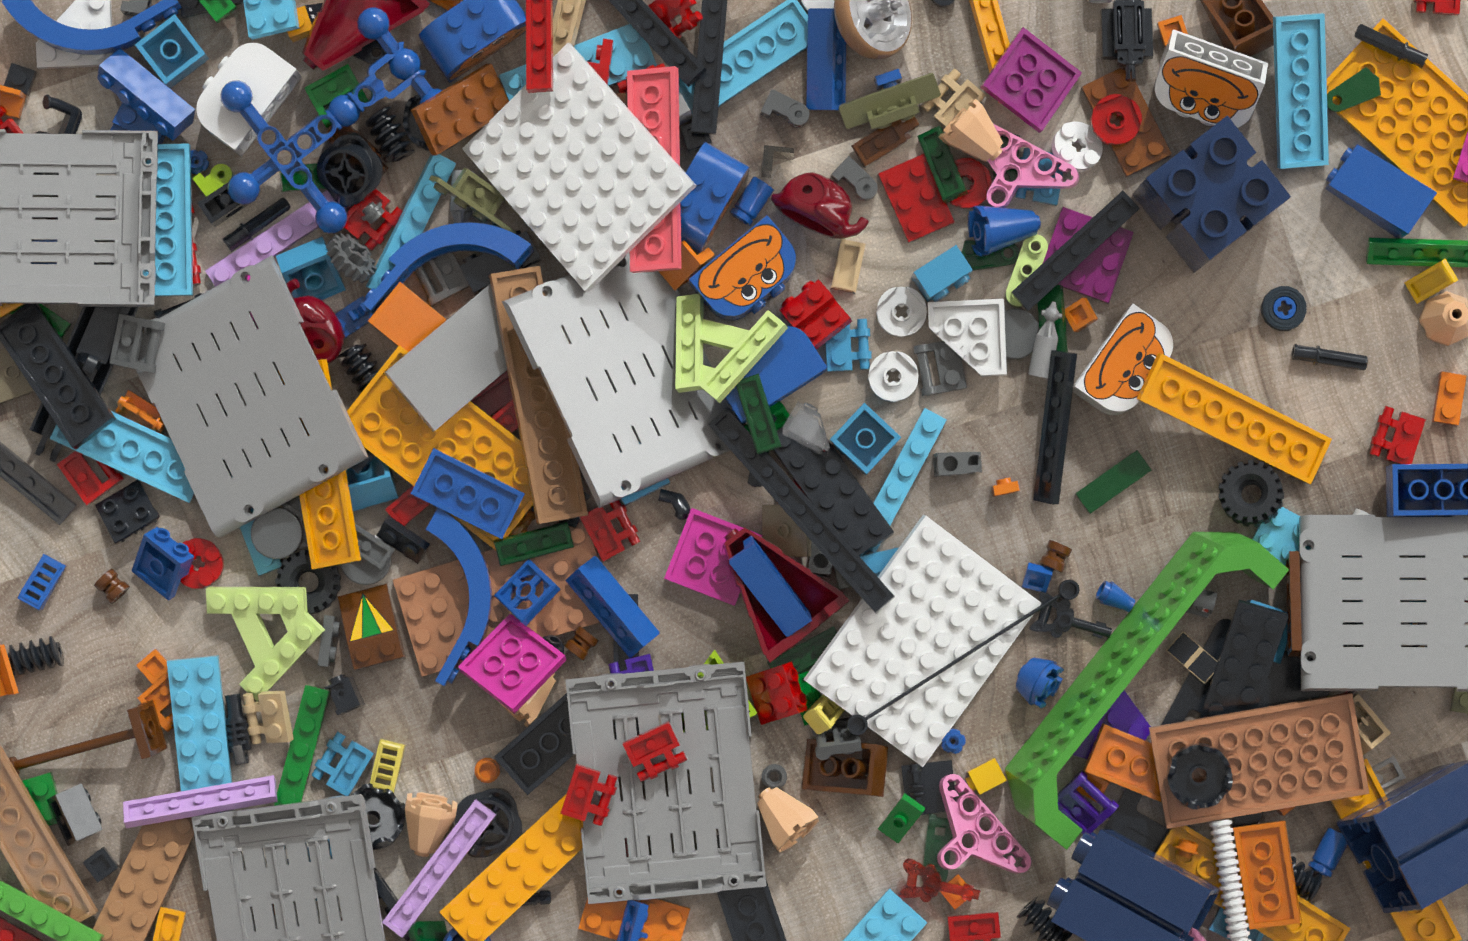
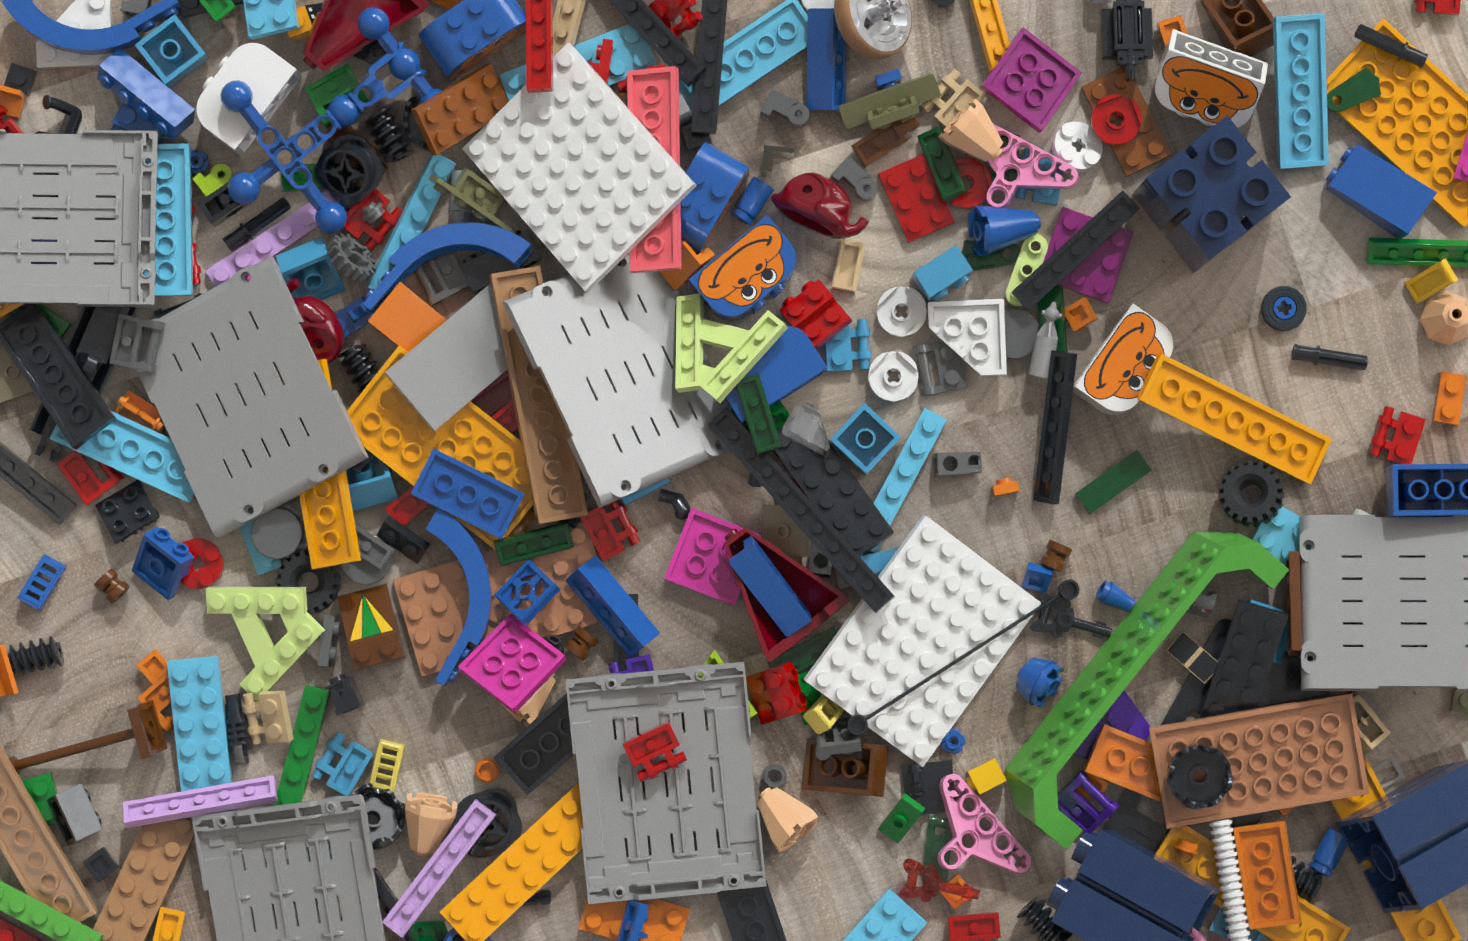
red plate [560,764,618,826] -> none

